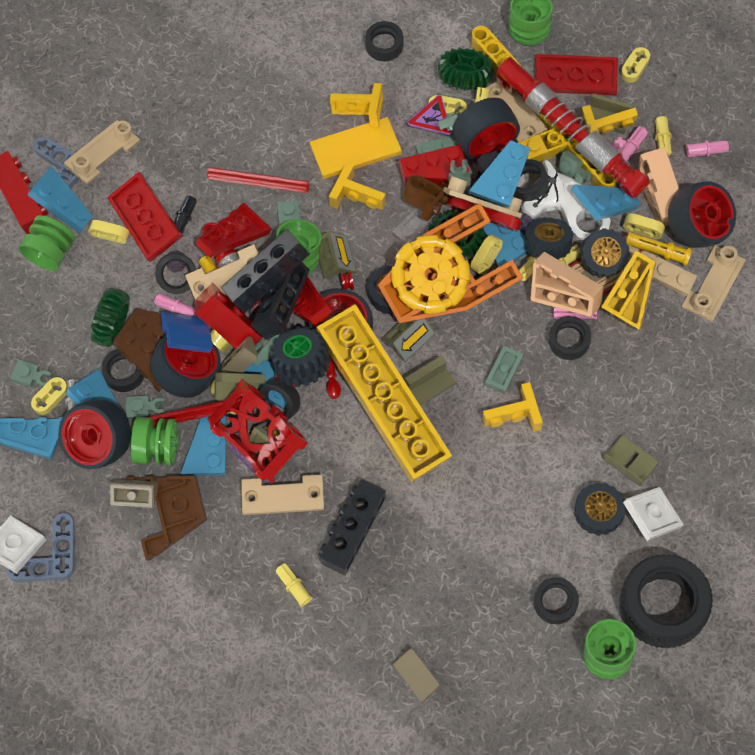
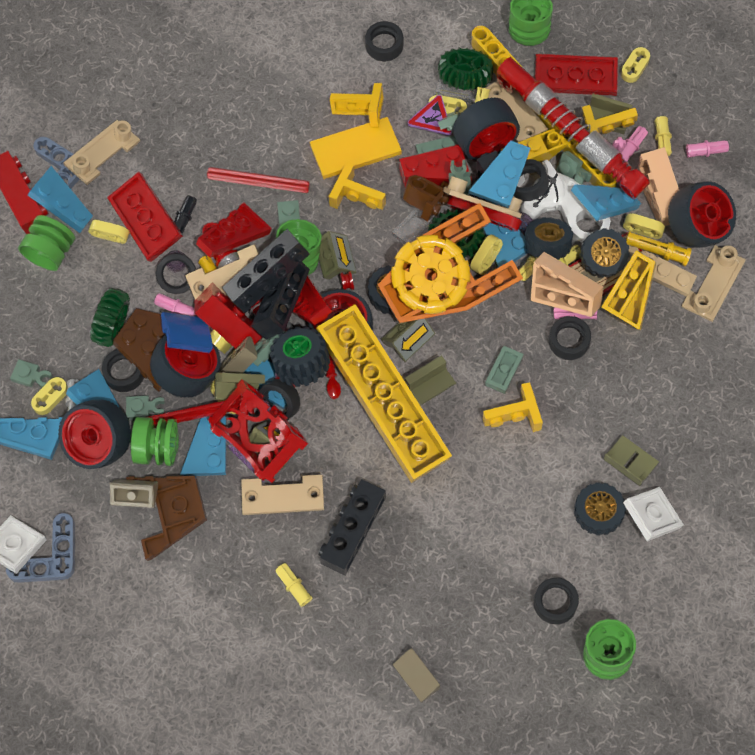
black tyre [619,554,713,648] -> none

